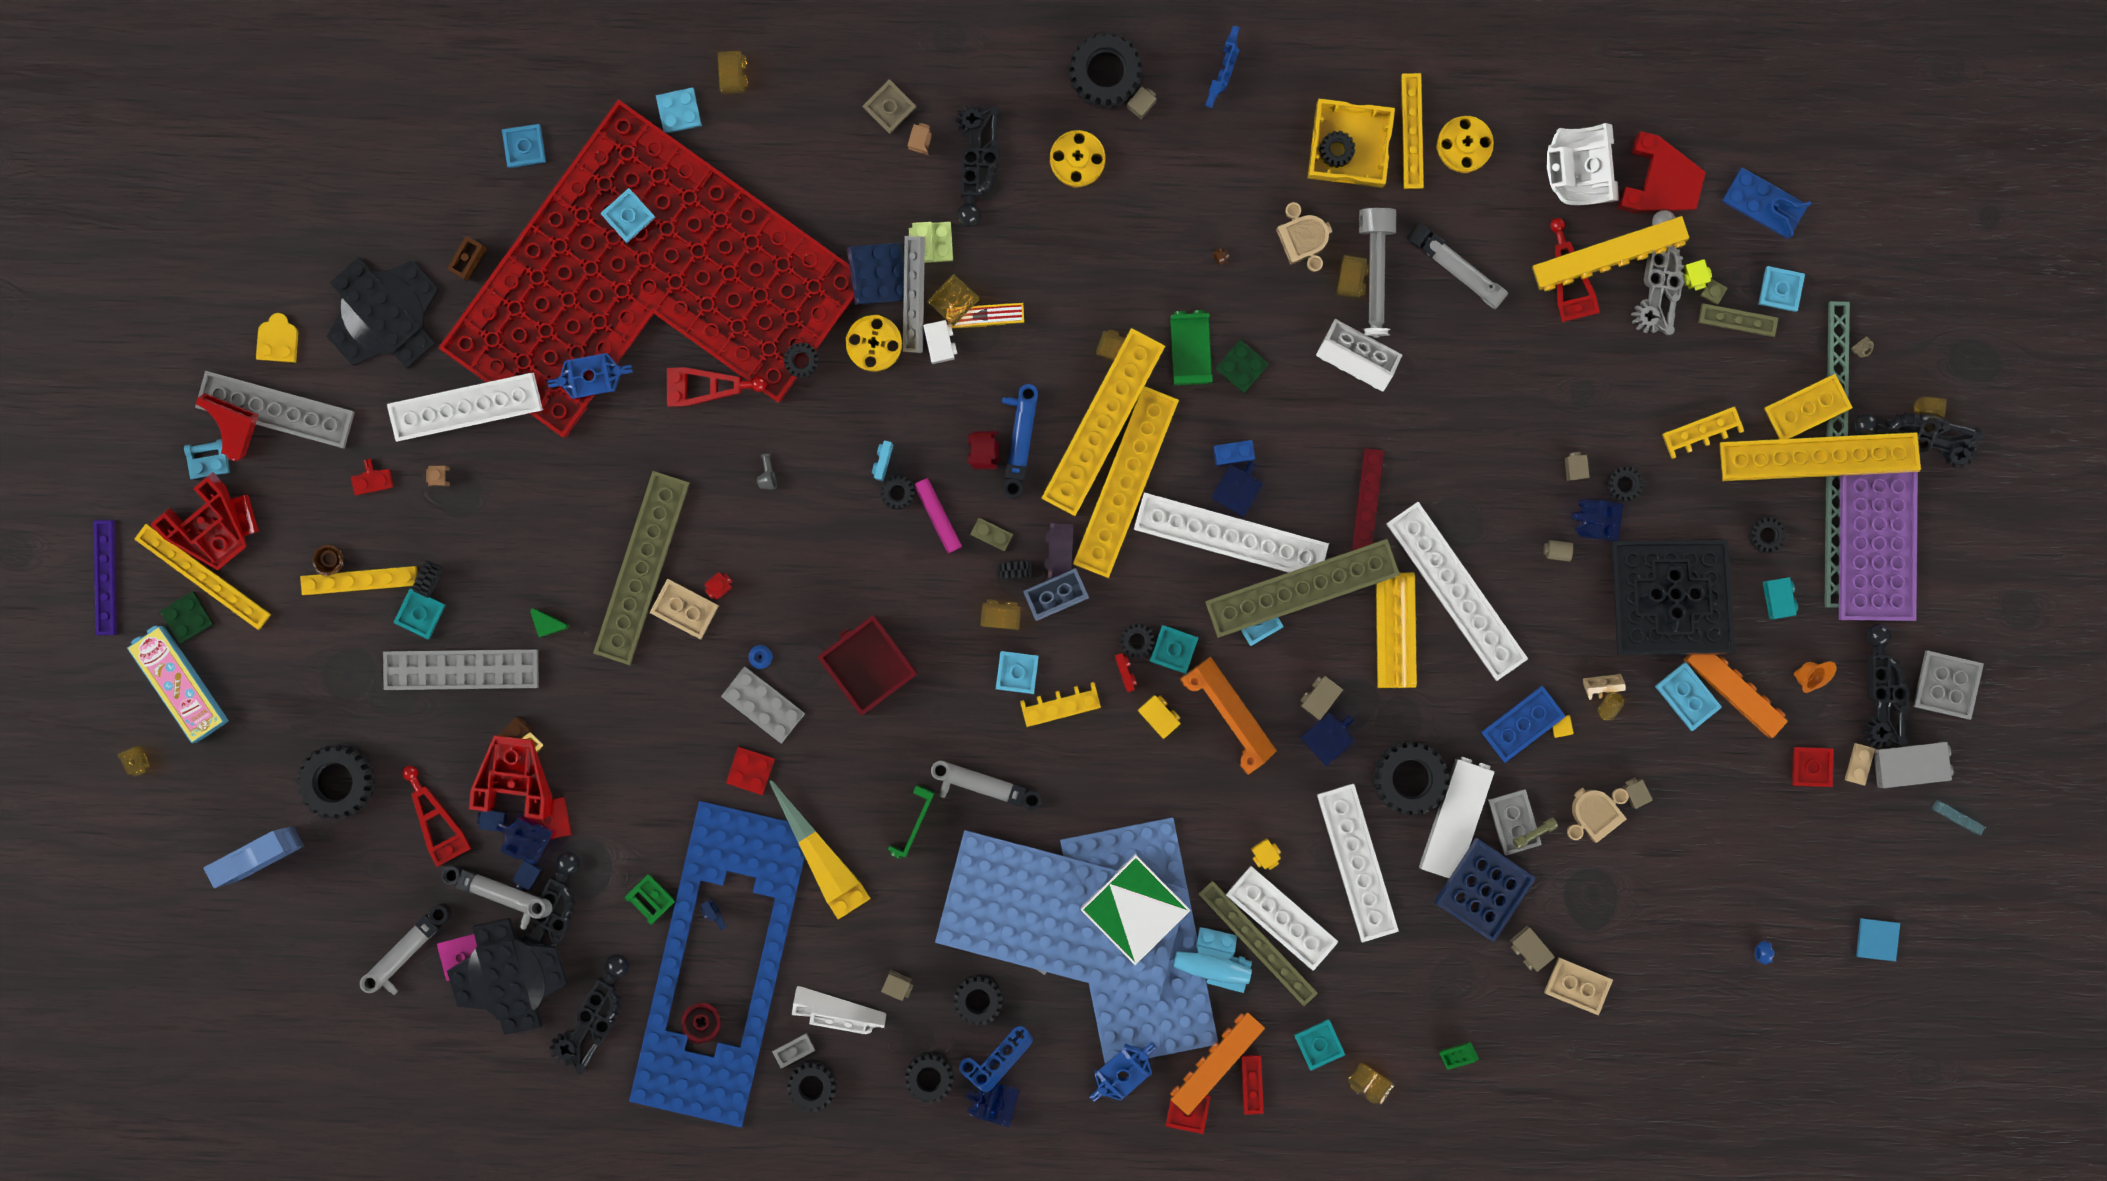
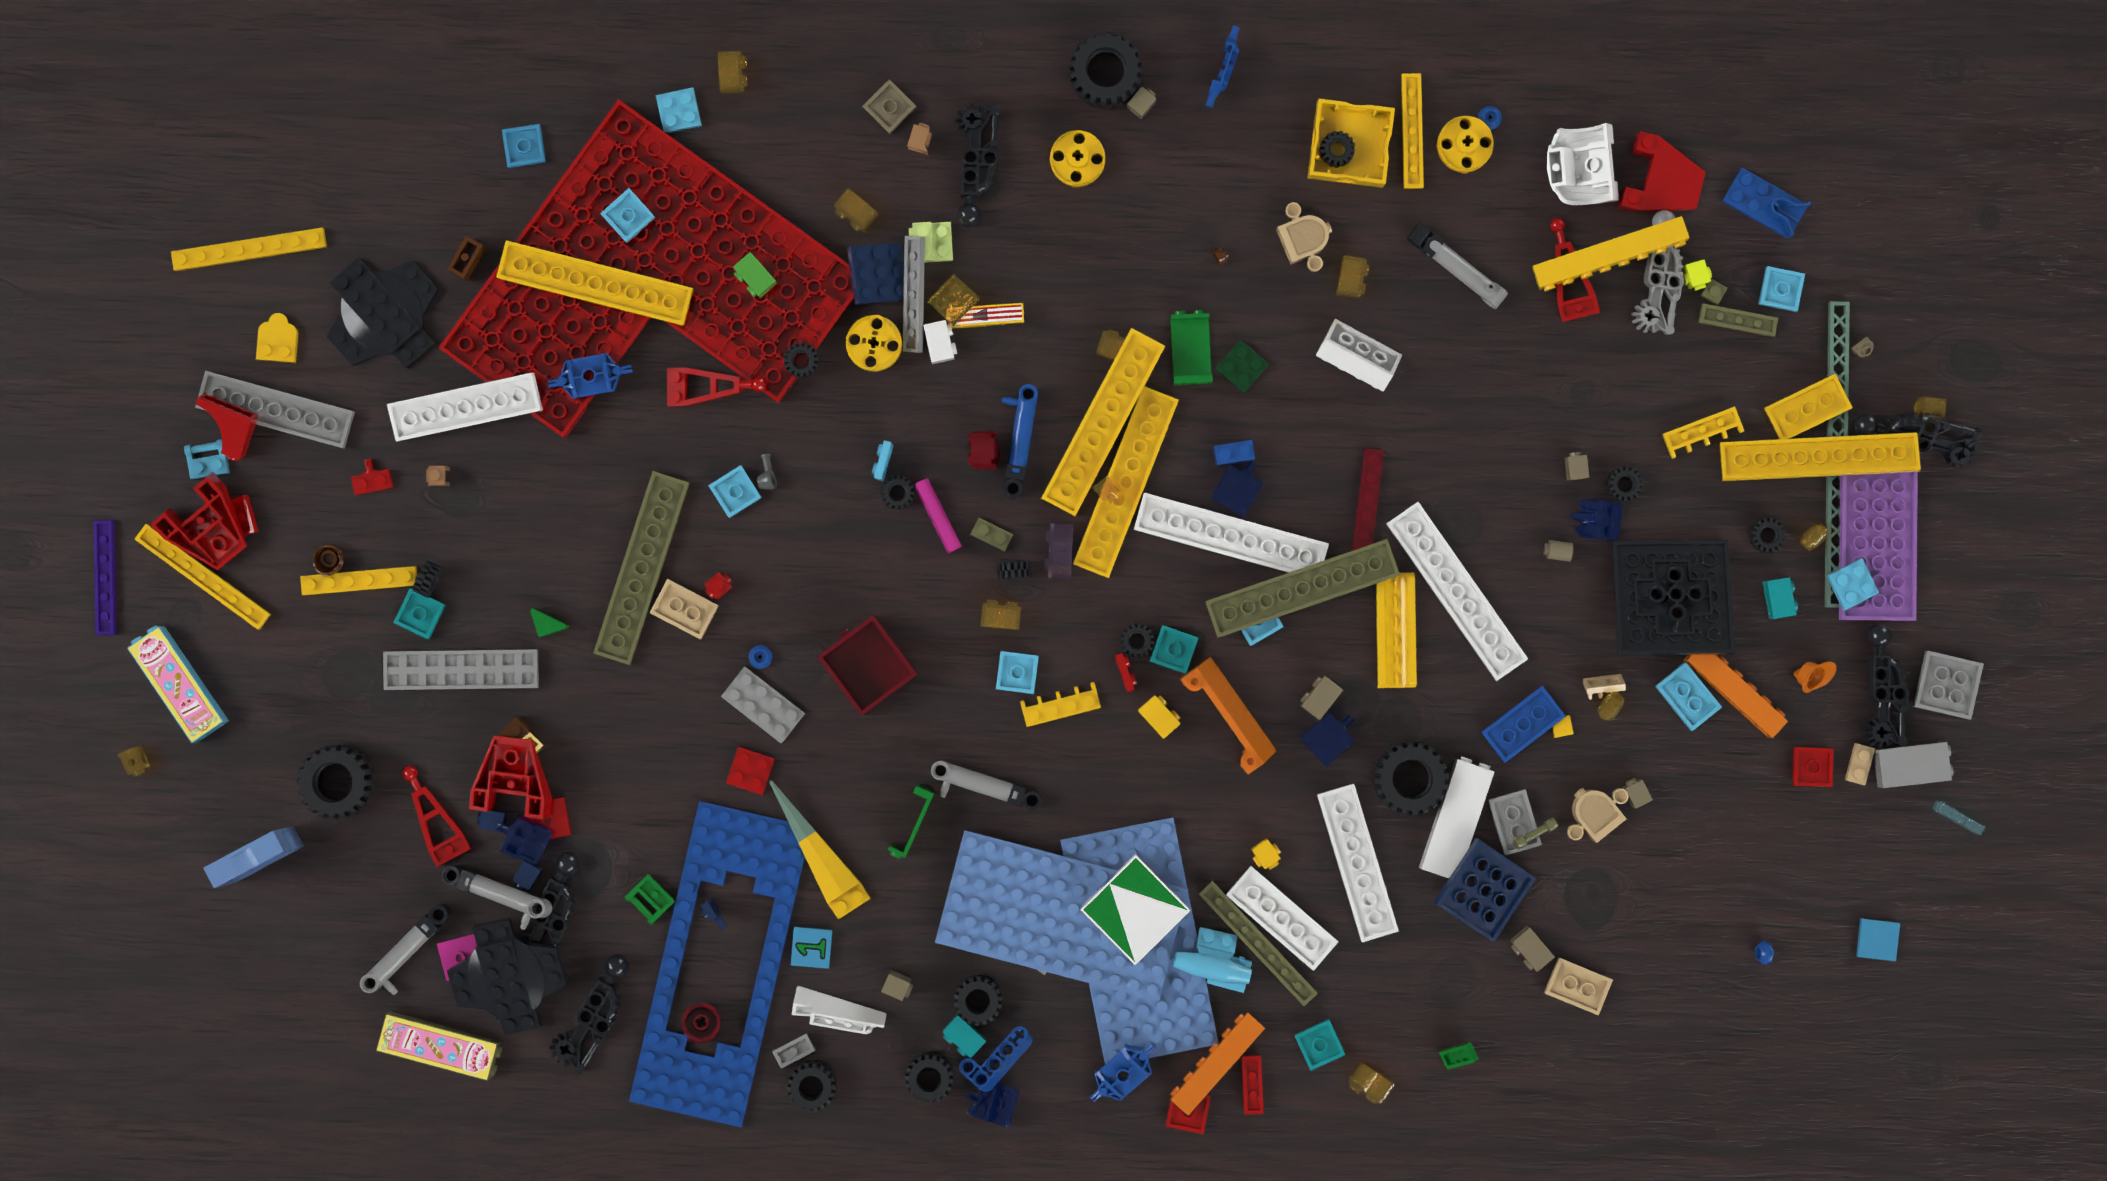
dark green plate [160,591,214,644] -> none
sand blue slope [1023,568,1089,621] -> none
light grey piece [1359,208,1396,338] -> none
none -> yellow plate [171,228,327,271]
none -> brick [376,1011,503,1081]
none -> yellow plate [496,240,693,326]
none -> medium azure plate [708,465,762,518]
none -> bright green brick [733,252,777,298]
none -> dark azure tile [791,926,833,969]
none -> clear yellow brick [833,188,879,232]
none -> teal brick [942,1014,987,1058]
none -> clear yellow brick [1092,476,1120,504]
none -> blue plate [1478,106,1502,130]
none -> clear yellow brick [1799,523,1828,552]
none -> medium azure plate [1827,558,1879,610]

